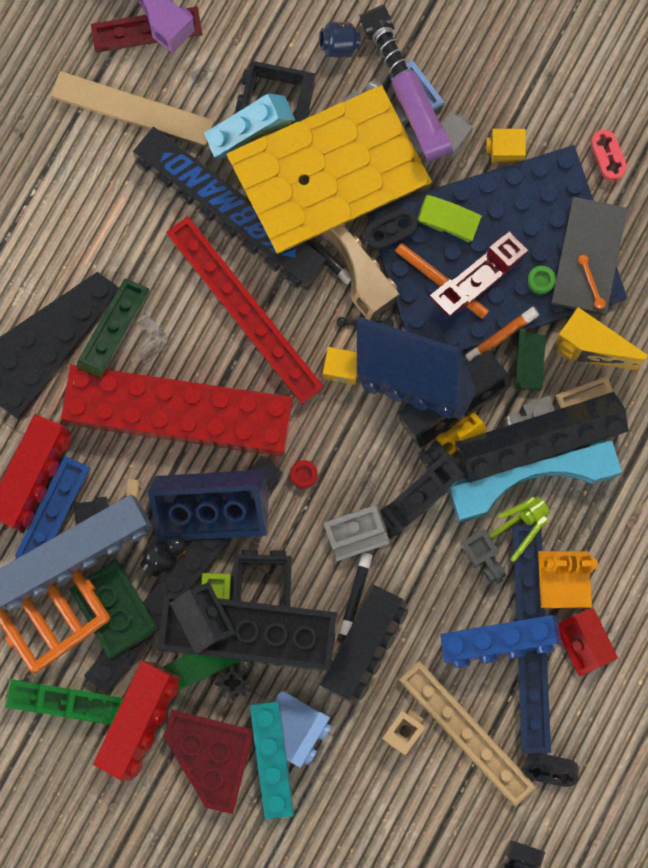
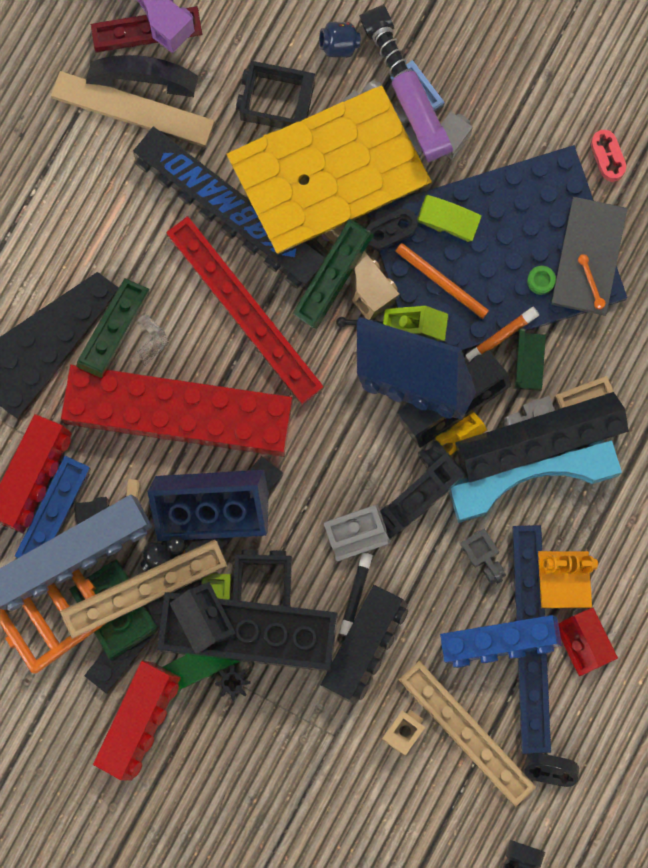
green slope [4,679,124,725] -> none
dark red plate [164,709,254,814] -> none
medium azure arch [204,94,295,159] -> none
teal plate [250,701,294,819] -> none
light blue bracket [275,692,332,768] -> none
red tile [290,460,318,489] -> none
yellow brick [323,347,358,385] -> none
slope [429,232,528,317] -> none
yellow brick [486,129,526,163] -> none
lime plant [489,496,550,562] -> none
yellow slope [554,307,648,370] -> none
none -> tan tile [59,540,227,639]
none -> black slope [86,55,198,97]
none -> dark green tile [293,219,374,329]
none -> lime slope [383,306,448,341]

